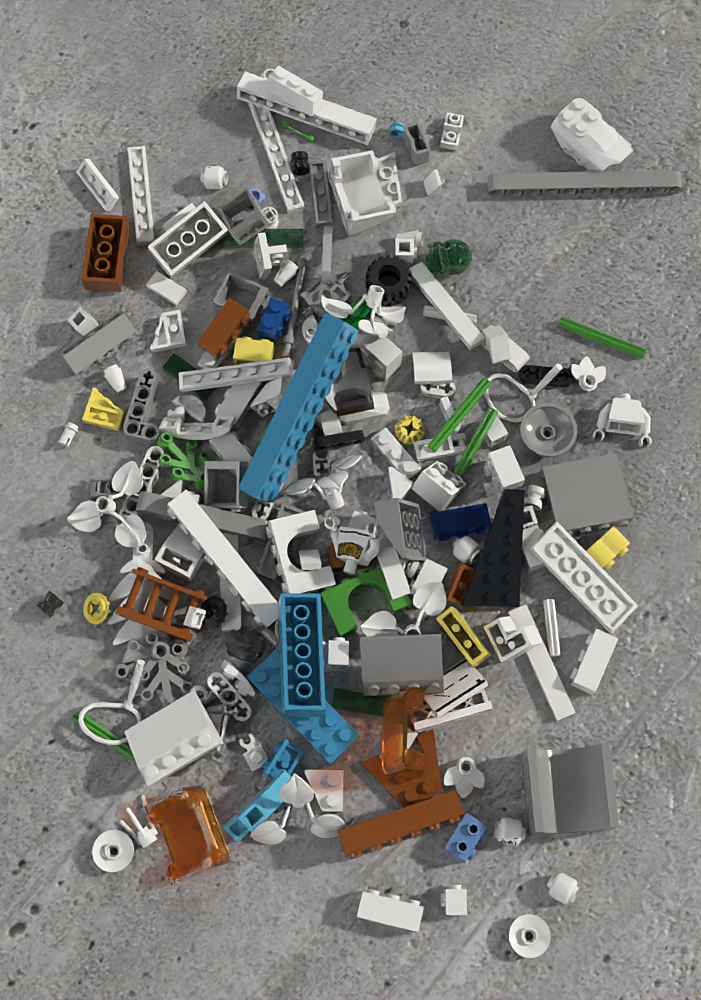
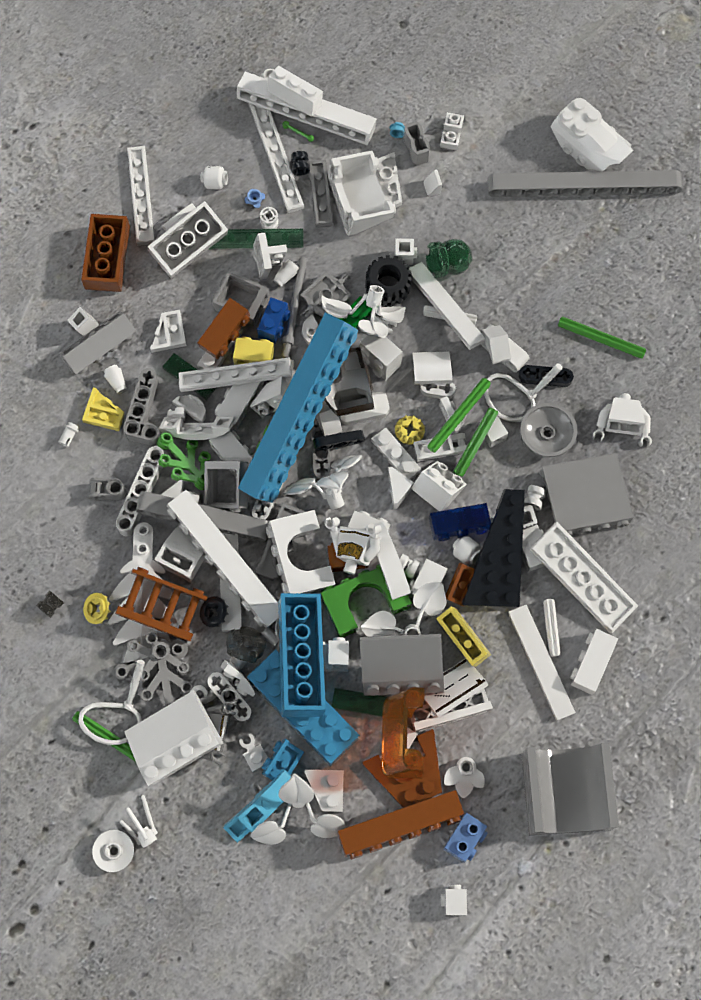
white plant [67,461,146,548] -> none
white plate [76,159,119,211] -> none
clear orange windscreen [144,785,230,885] -> none
white tile [146,271,187,306] -> none
white tile [183,606,206,629] -> none
light grey window [218,188,270,245] -> none
white slope [298,549,321,570] -> none
light grey beam [321,226,333,284] -> none
white brick [357,889,424,932] -> none
light grey slope [373,498,426,562] -> none
white cone [396,230,423,248] -> none
white brick [484,445,525,493] -> none
white brick [484,616,543,662] -> none
white head [494,817,526,846] -> none
white dish [509,914,551,958] -> none
white head [547,873,580,904] -> none
white plate [571,356,606,392] -> none
light yellow brick [586,527,630,570] -> none

